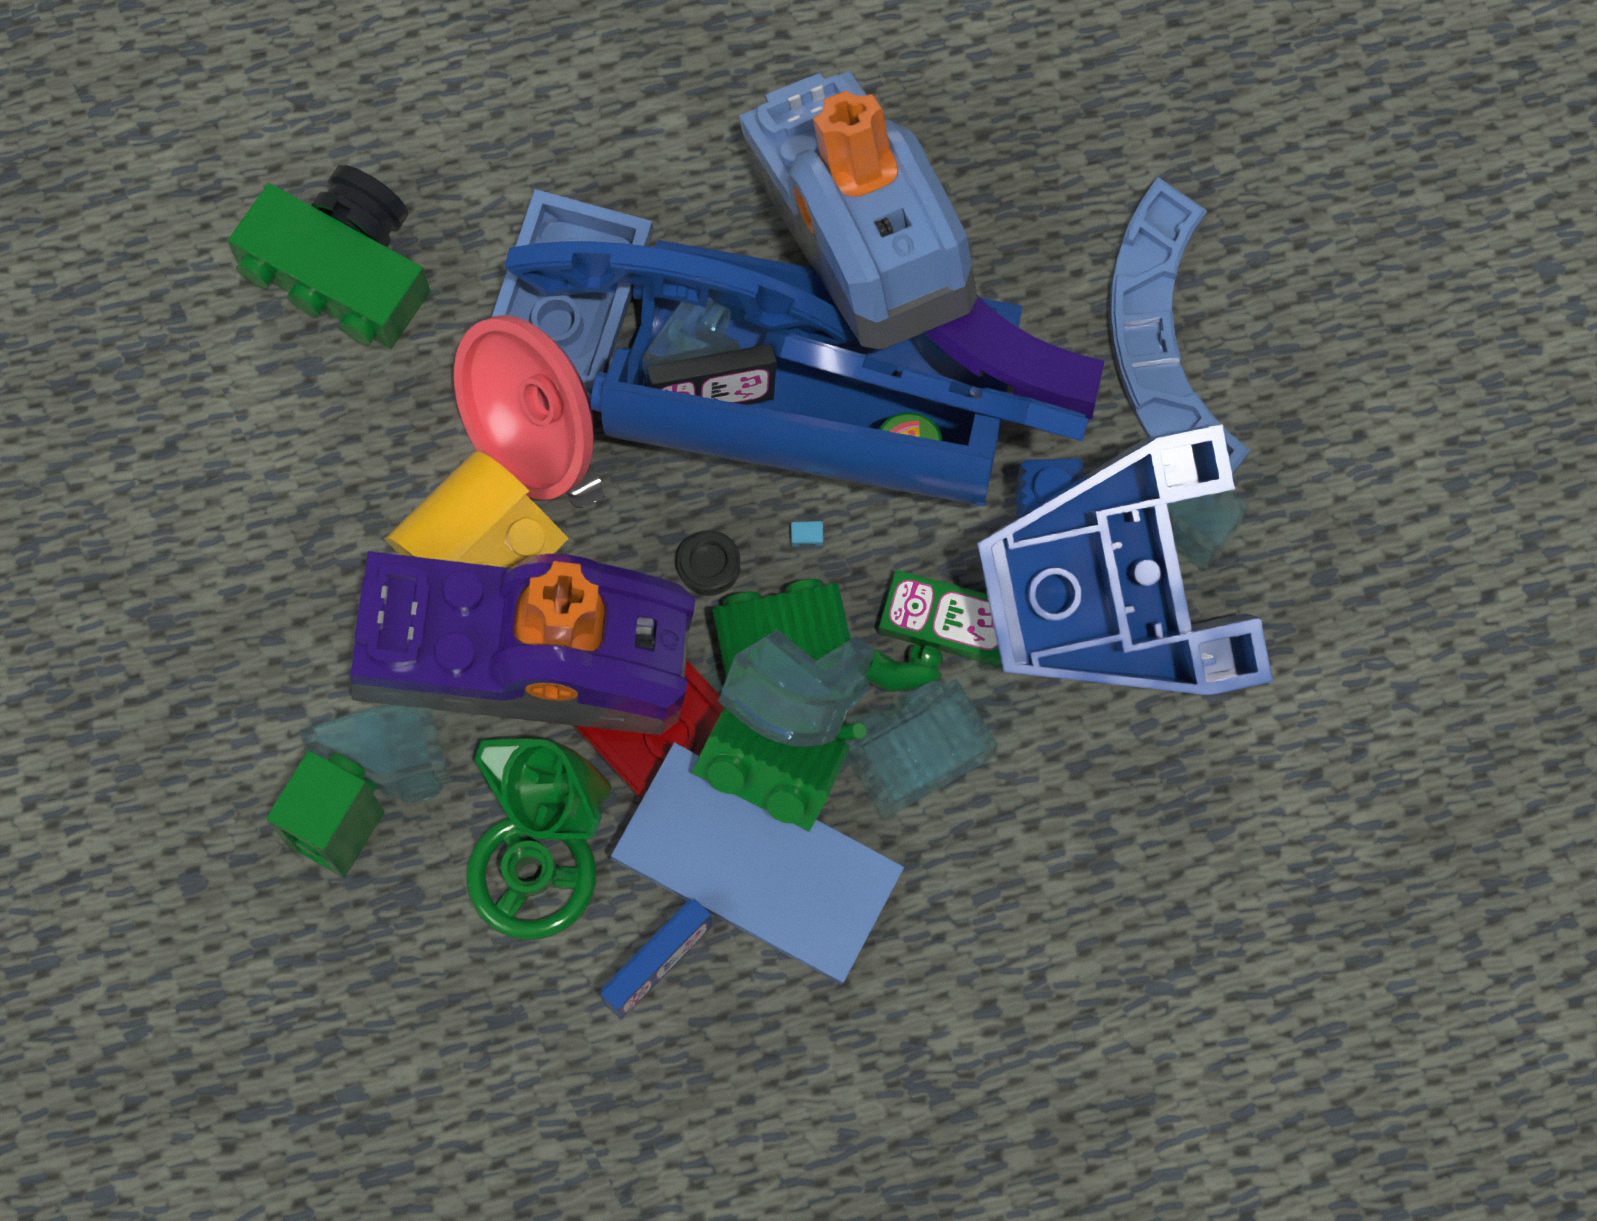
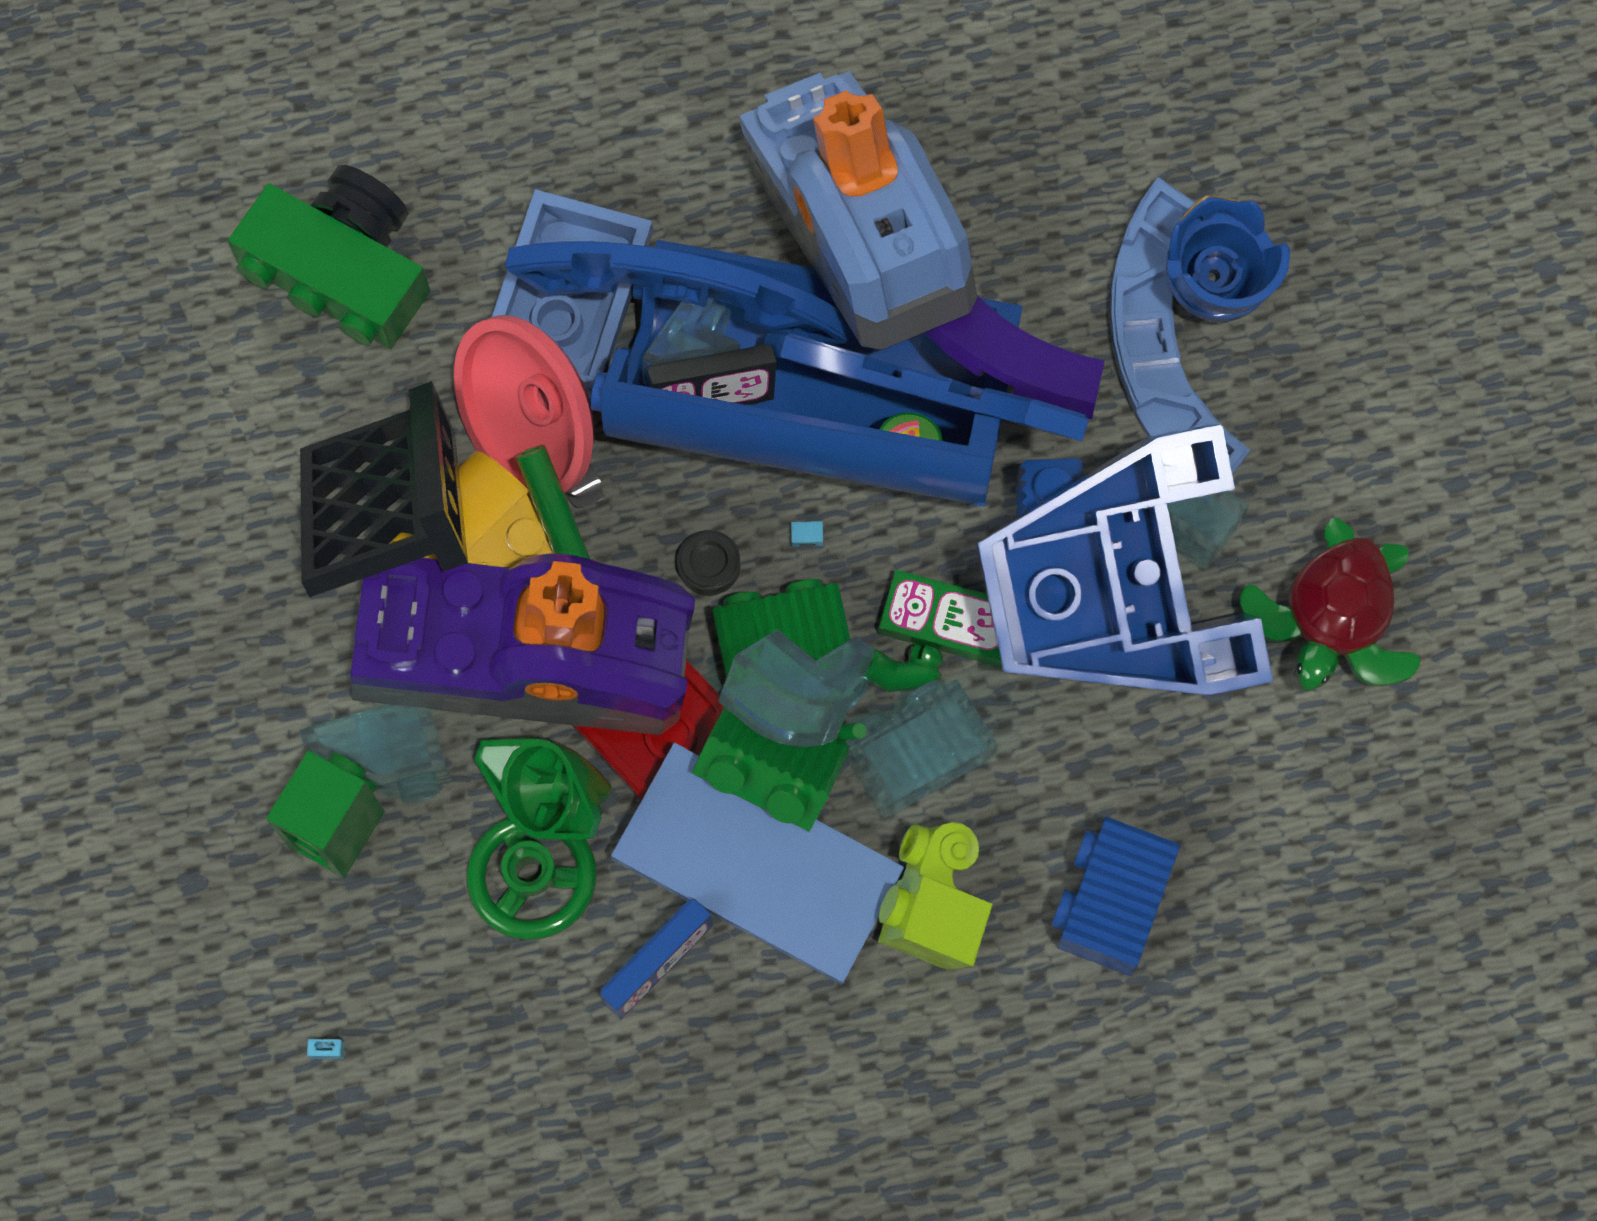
none -> black fence [300,381,468,597]
none -> medium azure piece [307,1039,344,1059]
none -> green piece [515,445,591,560]
none -> lime brick [878,822,993,970]
none -> blue brick [1051,816,1181,976]
none -> blue helmet [1166,195,1290,322]
none -> animal [1240,518,1420,692]

